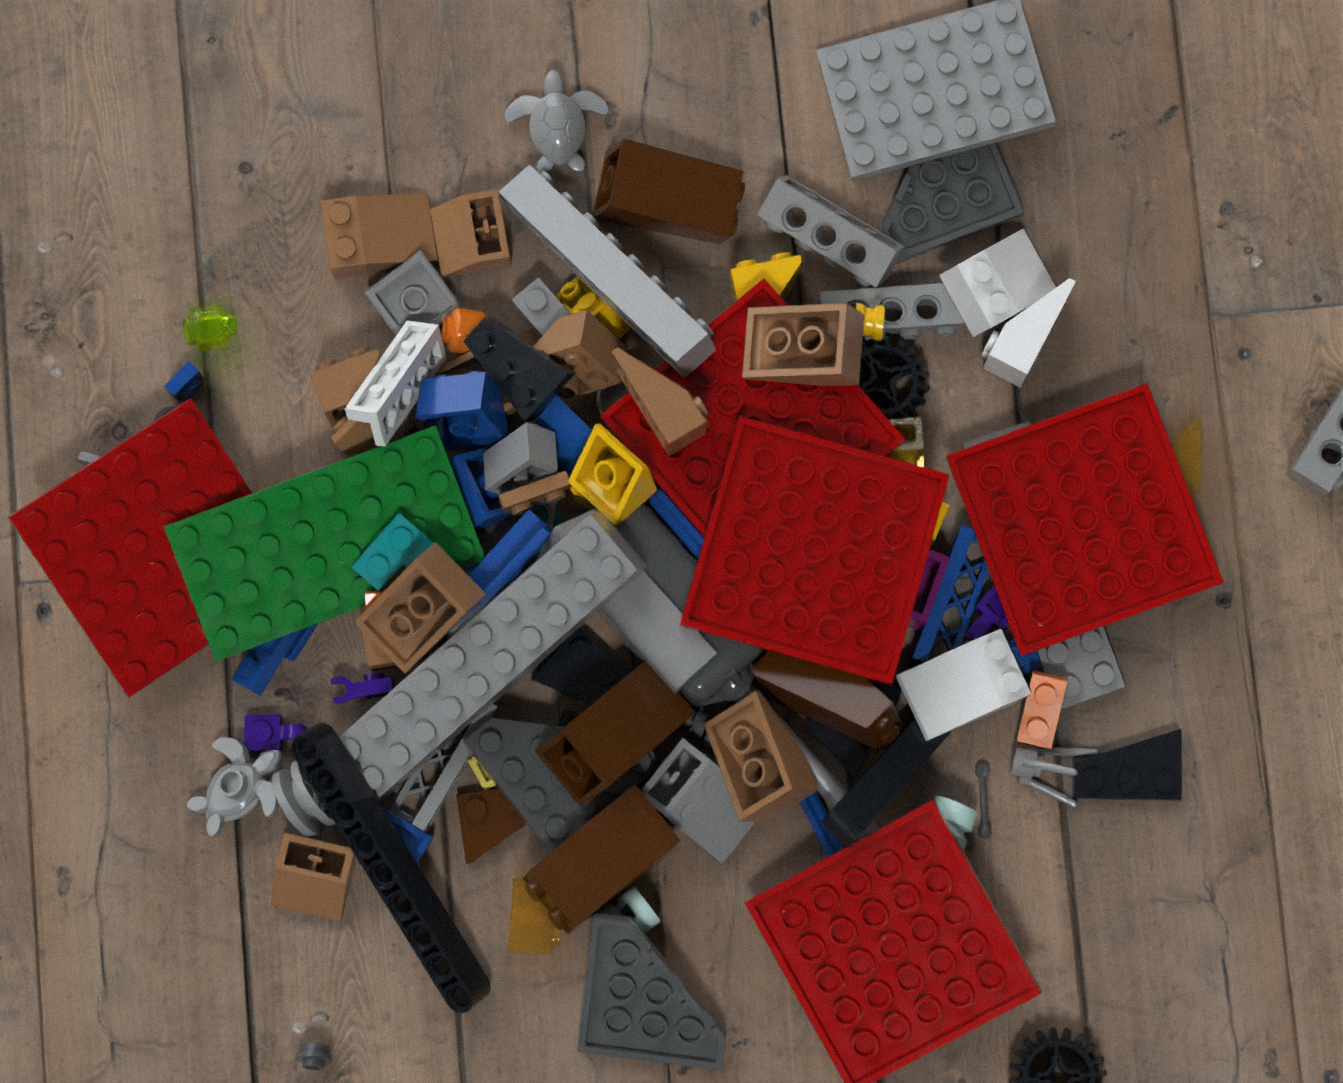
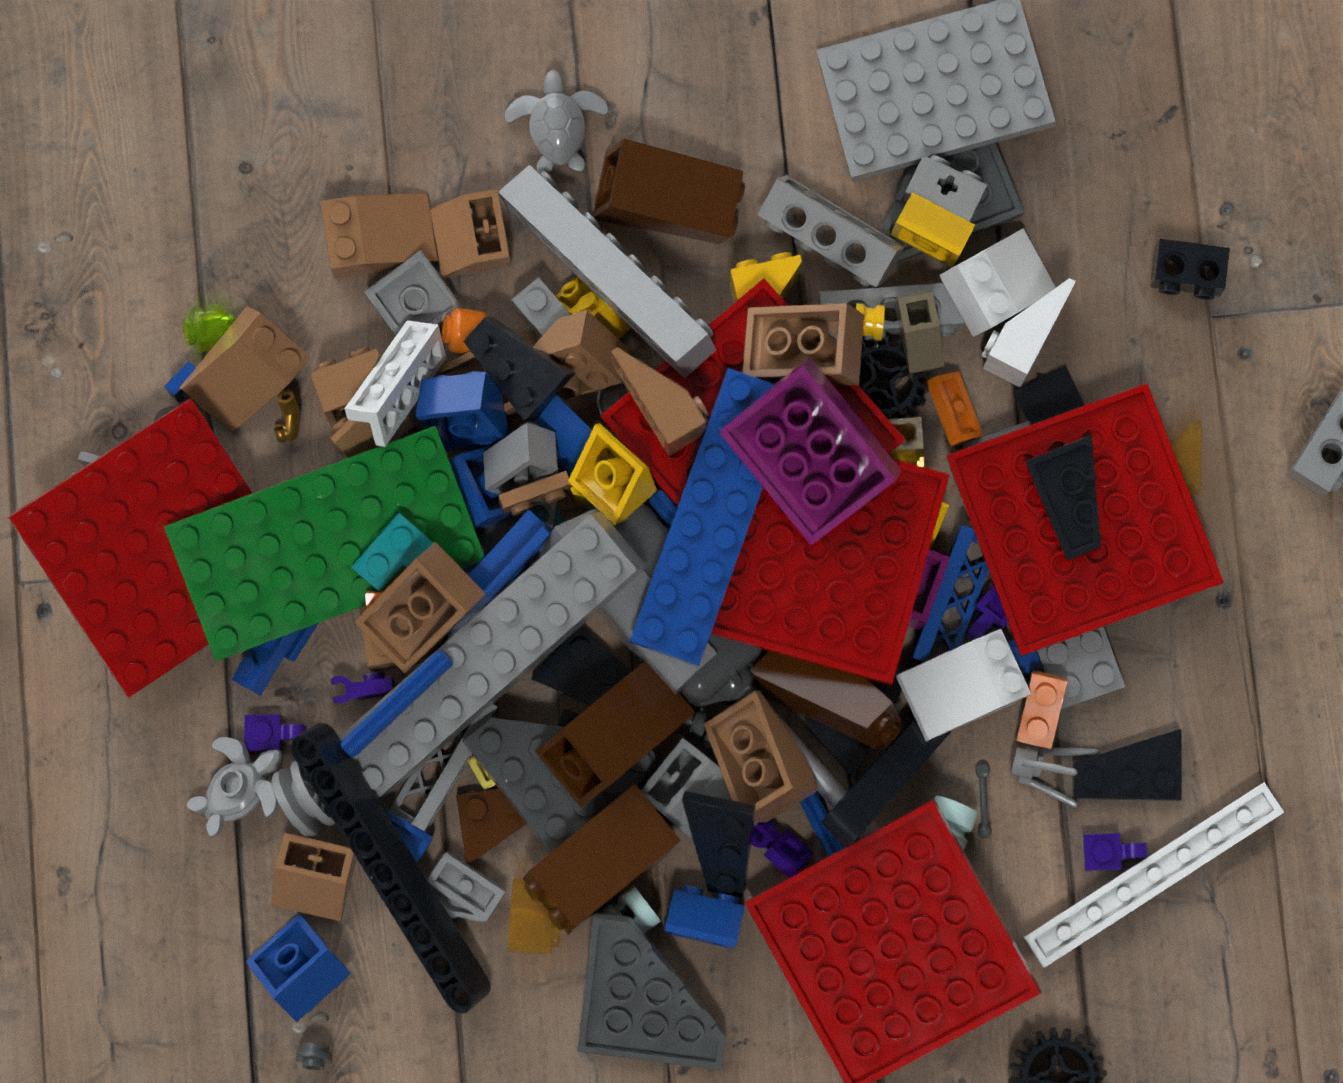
none -> medium nougat slope [179,306,311,432]
none -> blue slope [245,913,351,1022]
none -> pearl gold arm [274,390,300,443]
none -> blue axle [341,650,453,757]
none -> light grey wing [428,851,507,922]
none -> blue plate [630,368,775,667]
none -> blue slope [664,885,745,950]
none -> black wing [681,791,756,898]
none -> magenta slope [719,357,902,546]
none -> dark purple plate [751,821,814,877]
none -> yellow slope [891,192,975,268]
none -> dark tan slope [895,291,944,374]
none -> light grey brick [903,155,987,222]
none -> orange plate [926,371,984,447]
none -> black piece [1013,367,1085,425]
none -> white plate [1023,782,1284,968]
none -> black wing [1025,435,1101,562]
none -> dark purple plate [1083,833,1147,871]
none -> black brick [1150,238,1230,300]

